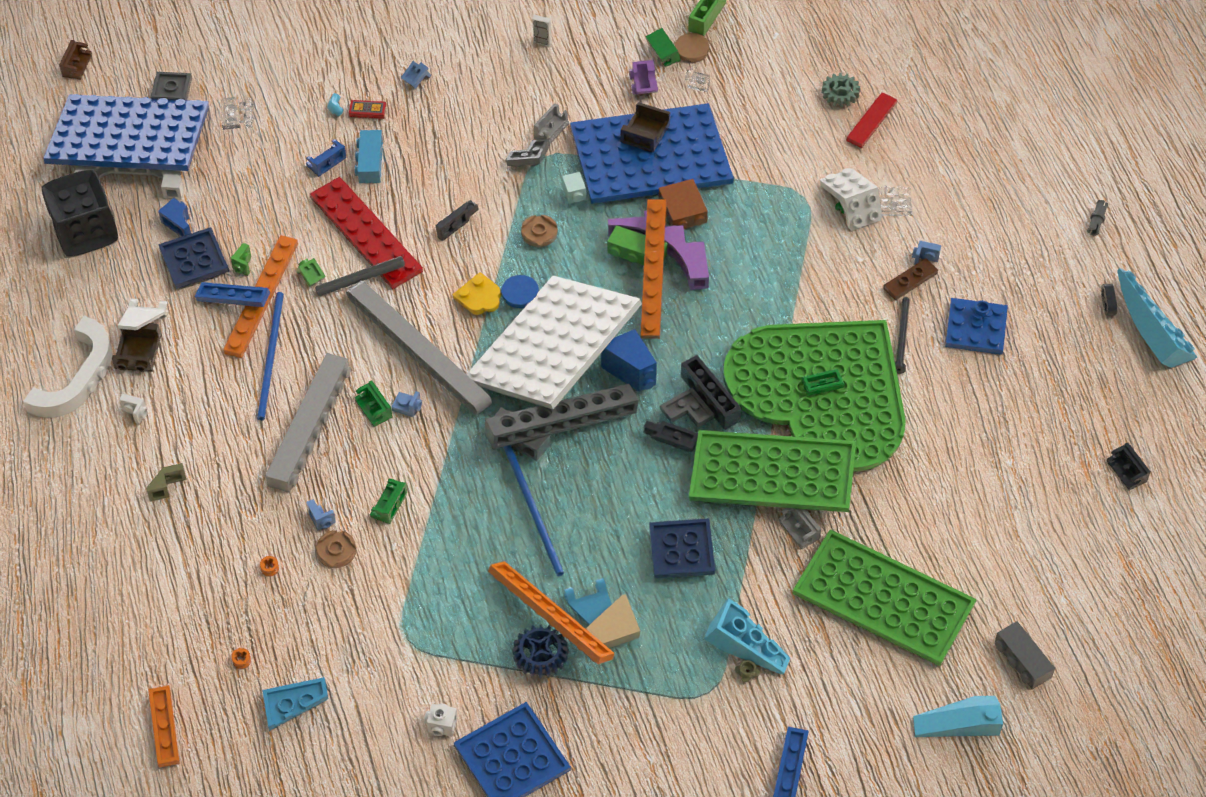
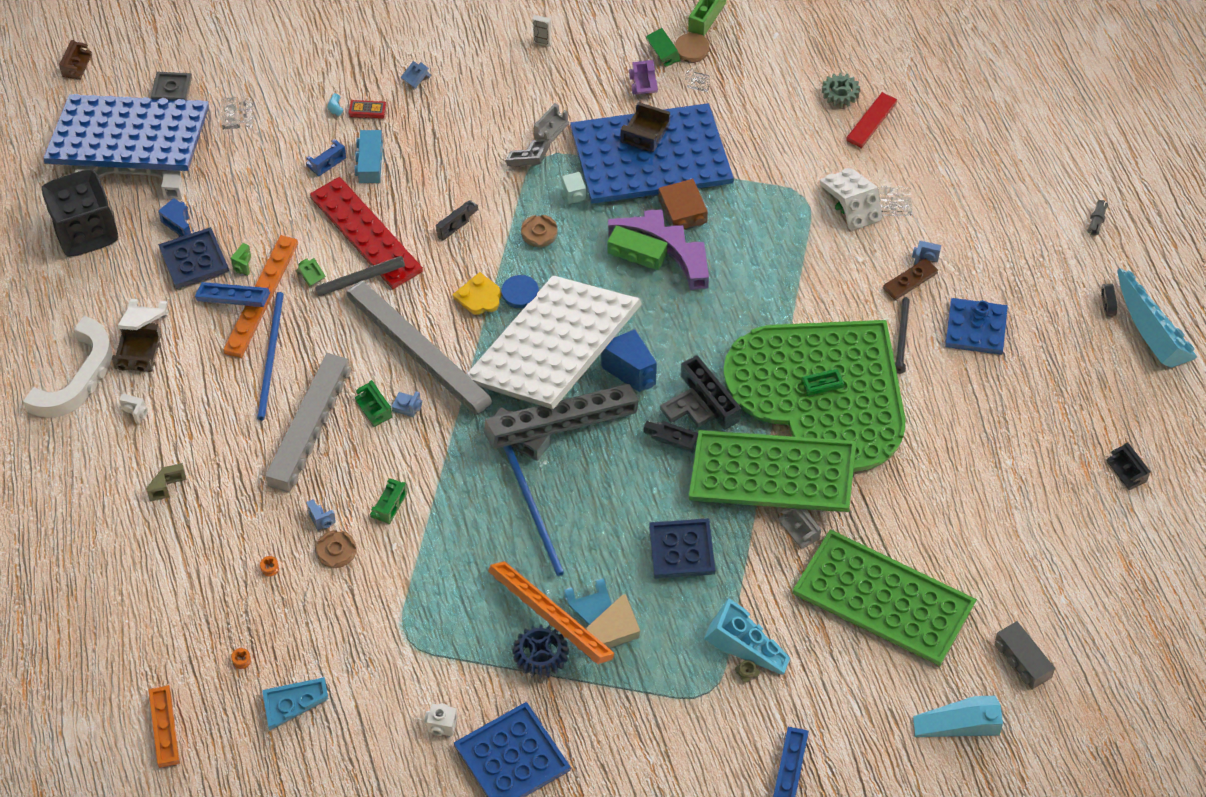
orange plate [641,199,667,339] -> none

